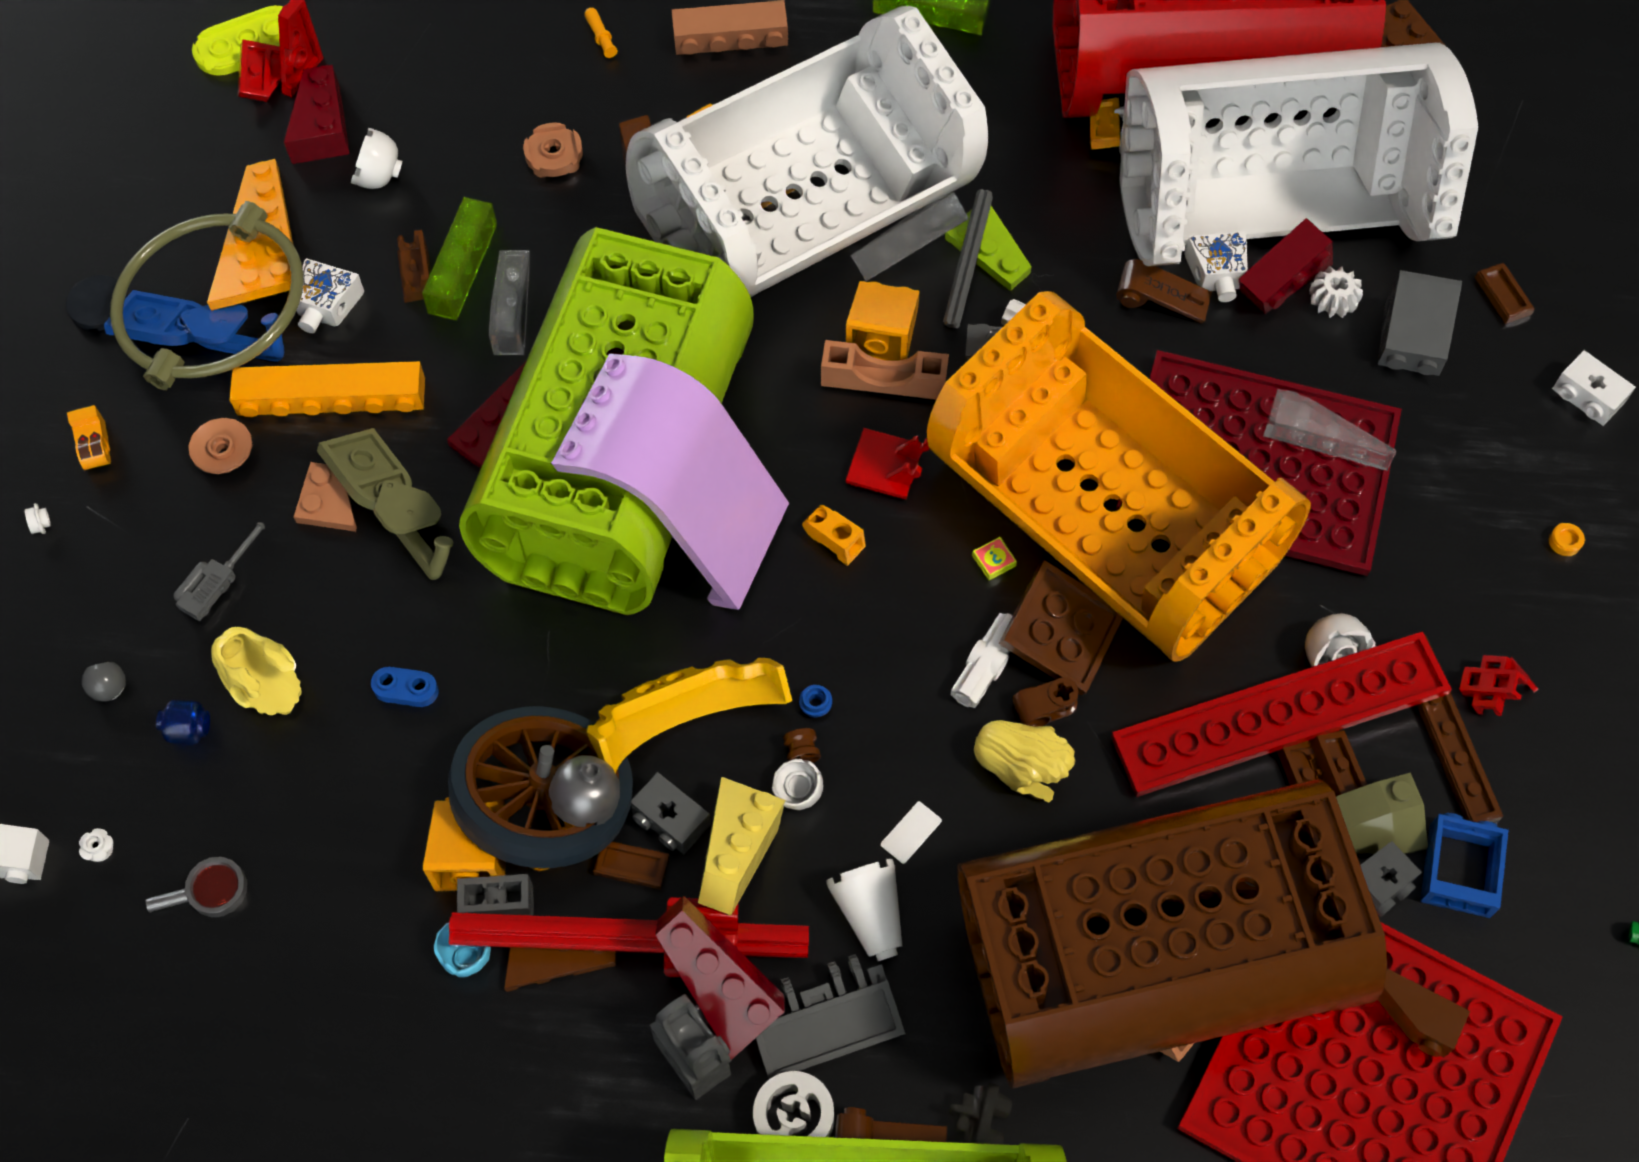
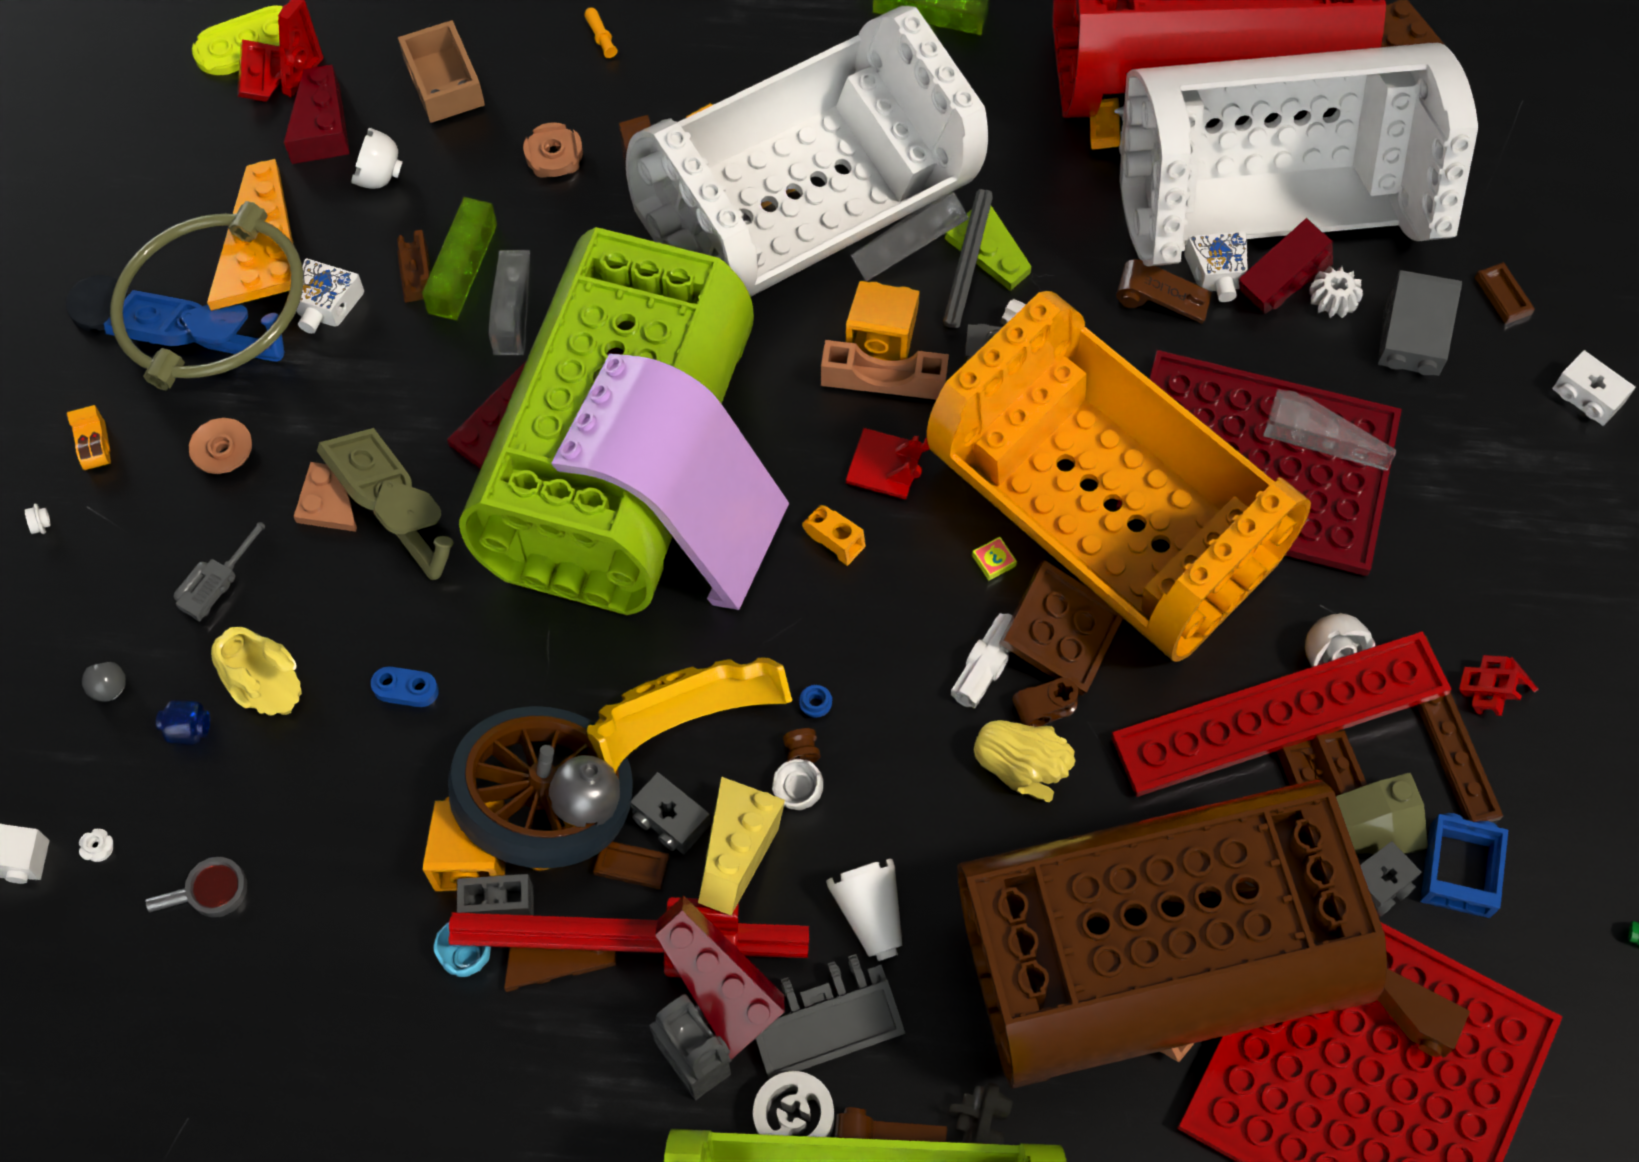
light orange brick [229,361,425,417] -> none
nougat brick [672,0,788,55] -> none
white sticker [881,802,942,864] -> none
light orange tile [1549,523,1585,556] -> none
none -> medium nougat piece [398,20,485,123]

